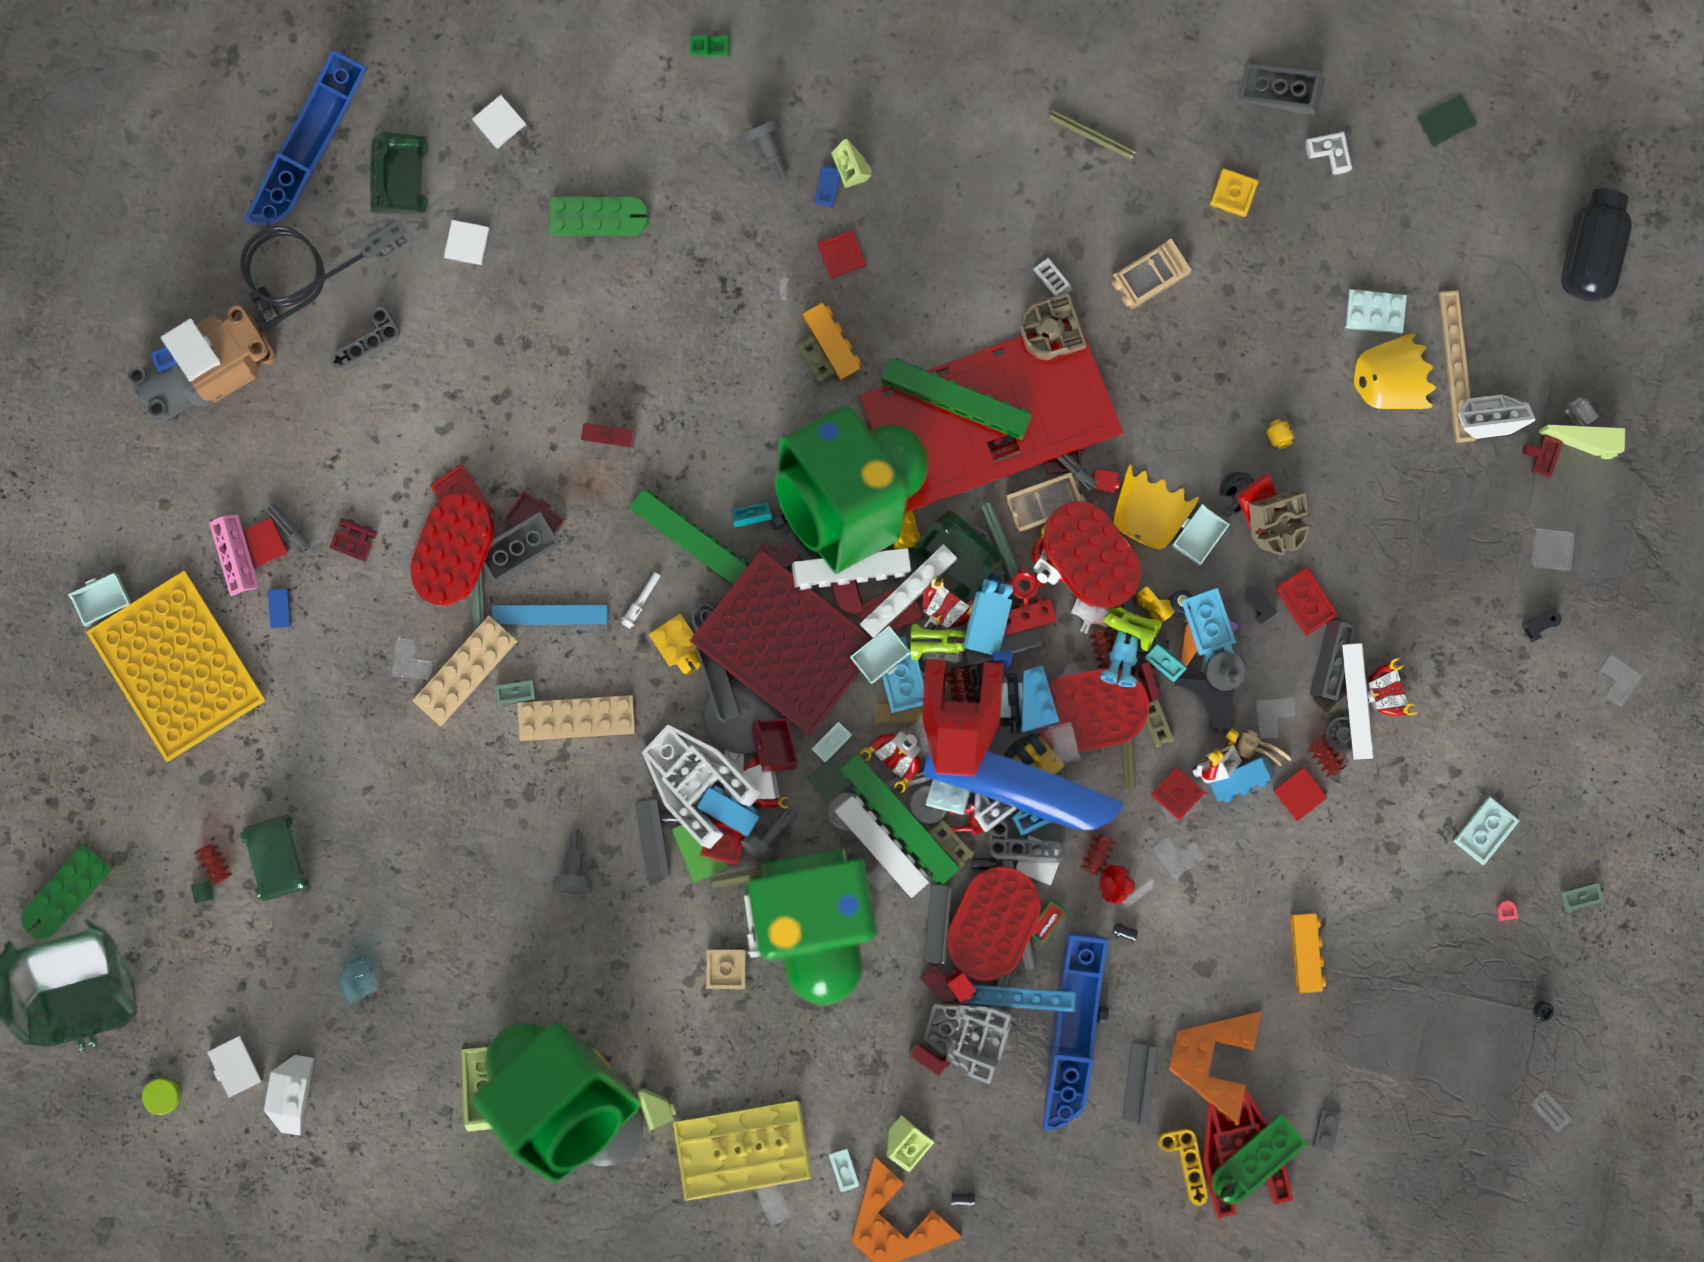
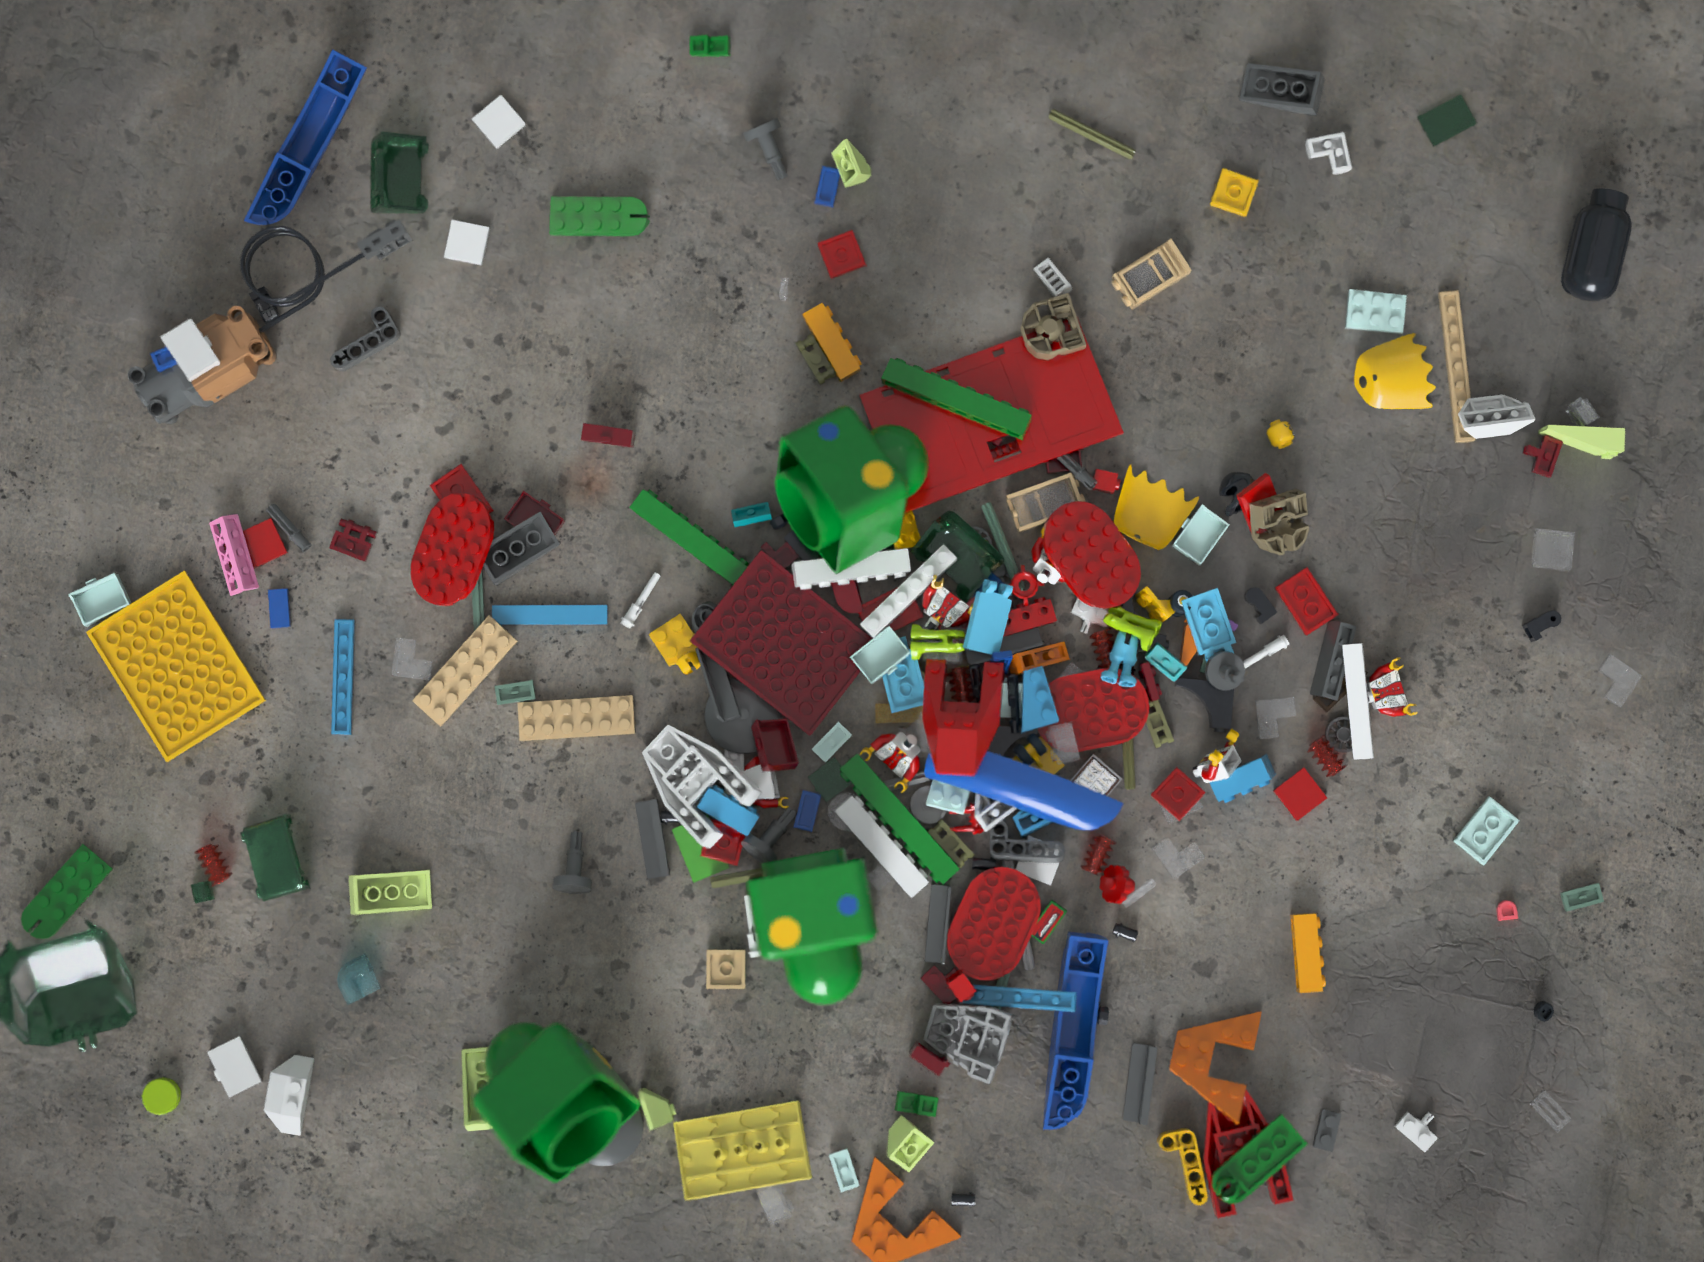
tan plant [1236,730,1291,766] -> none
none -> dark azure tile [331,619,355,735]
none -> yellowish green slope [349,870,432,915]
none -> blue tile [794,790,822,832]
none -> green slope [895,1091,939,1117]
none -> orange slope [1009,641,1070,675]
none -> tile [1070,754,1122,796]
none -> white pin [1243,635,1289,668]
none -> white plate [1395,1112,1437,1152]

